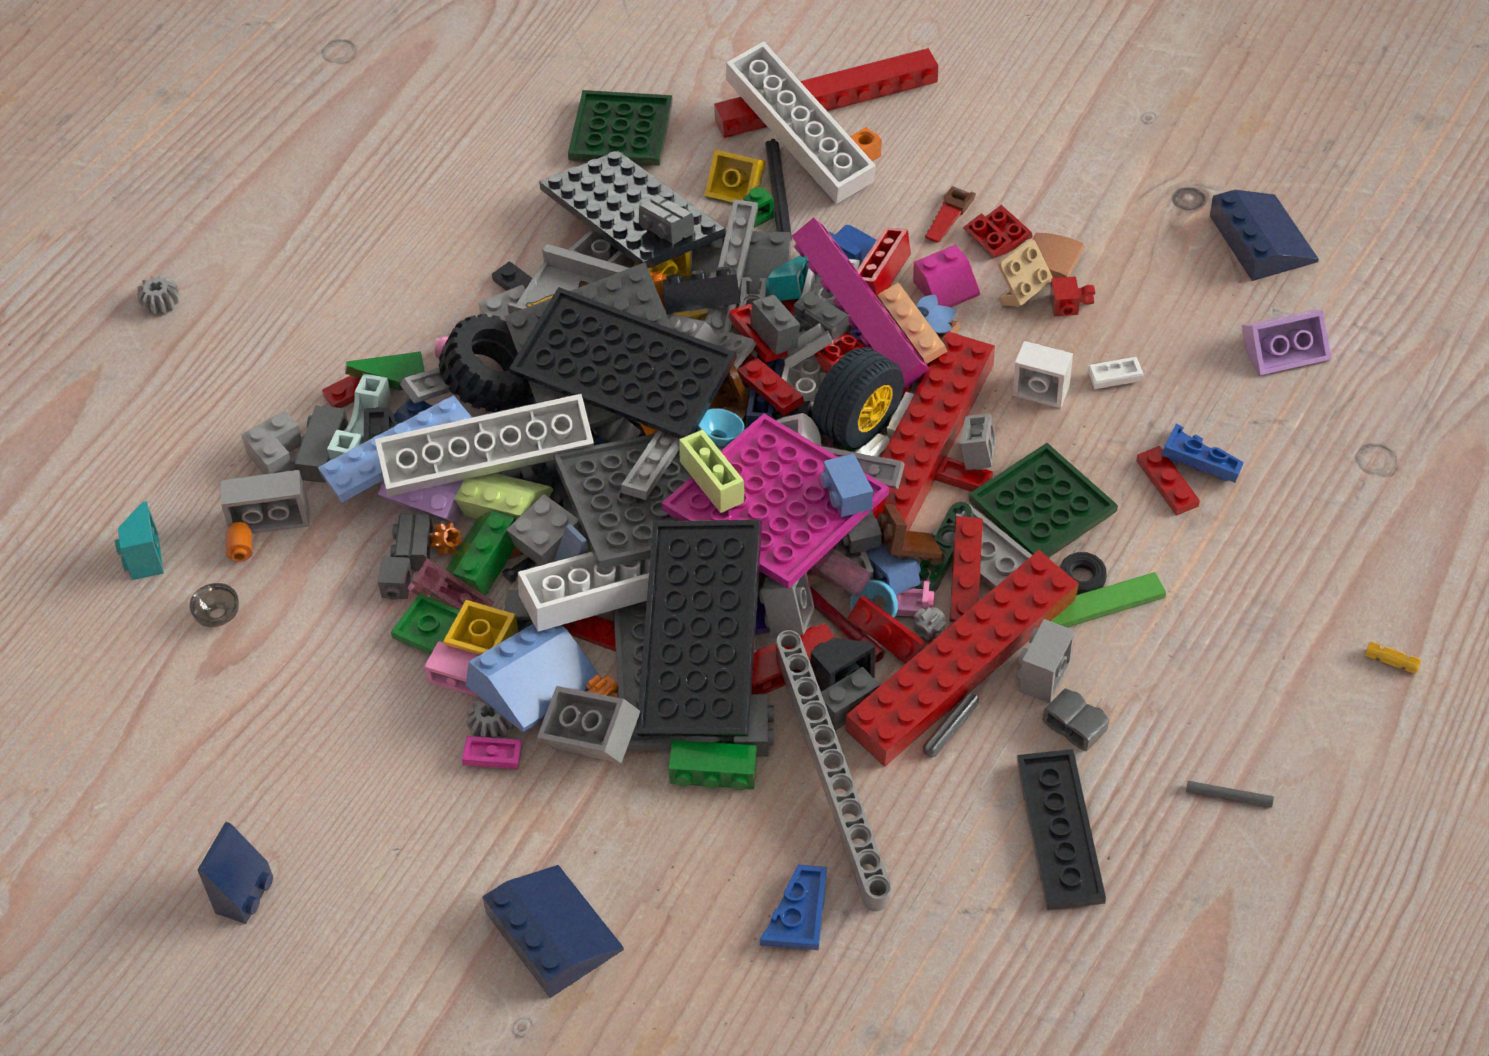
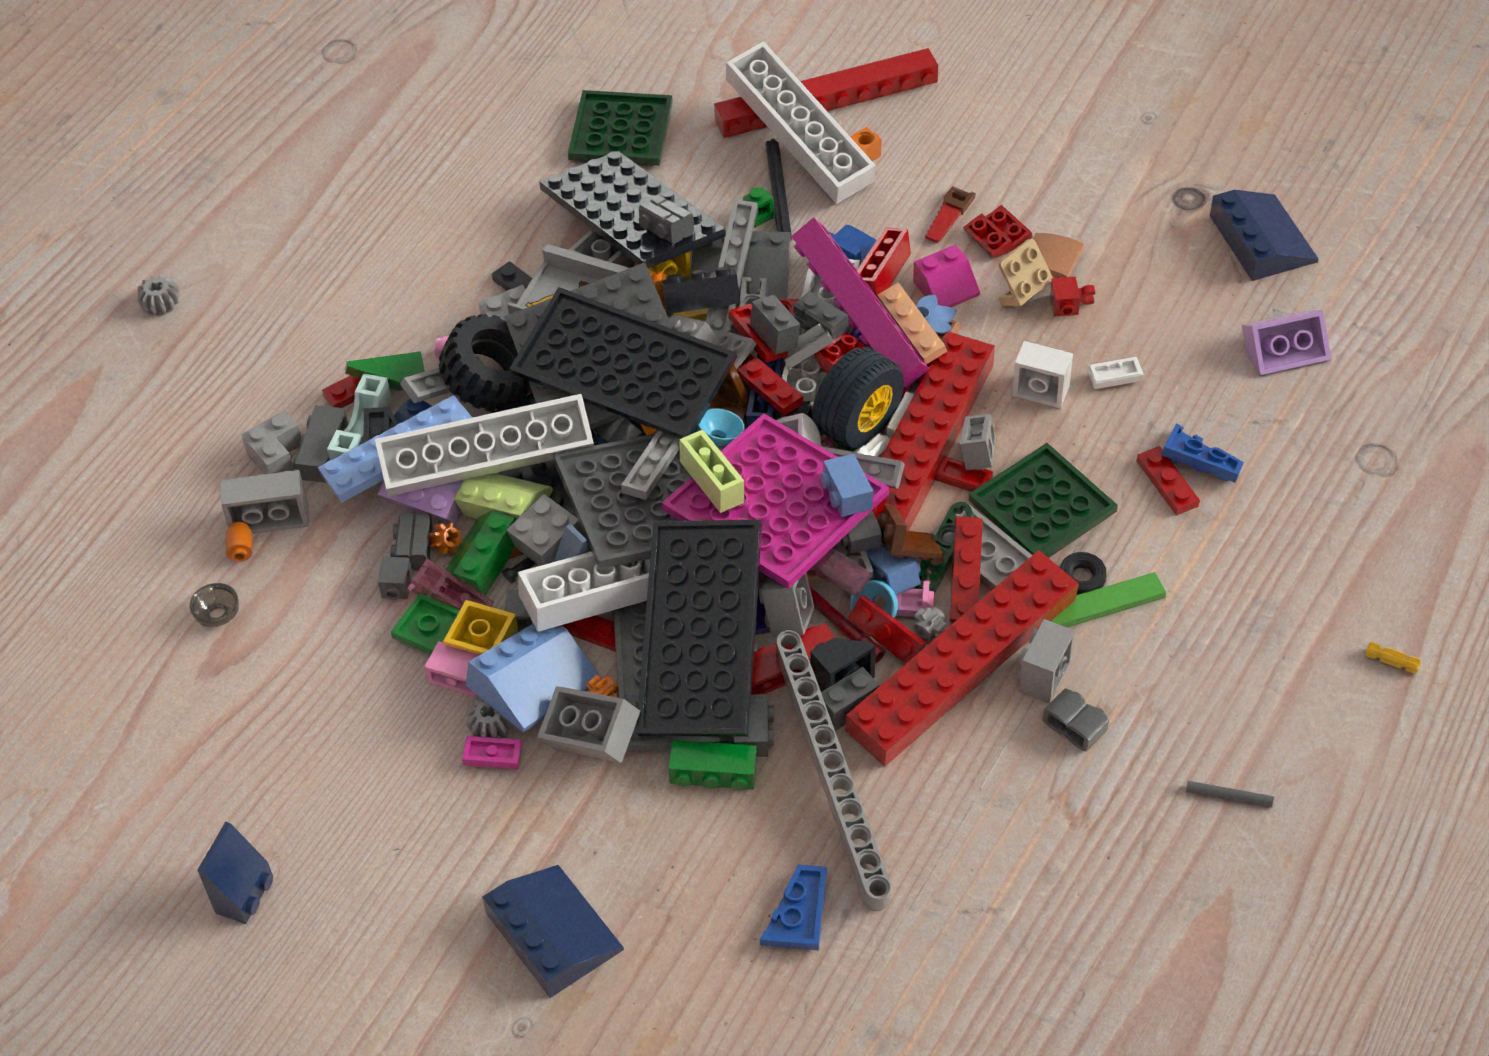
teal slope [115,501,164,580] -> none
yellow slope [704,149,766,202] -> none
teal slope [765,255,809,301] -> none
dark grey axle [923,692,979,758] -> none
black plate [1017,749,1106,910] -> none

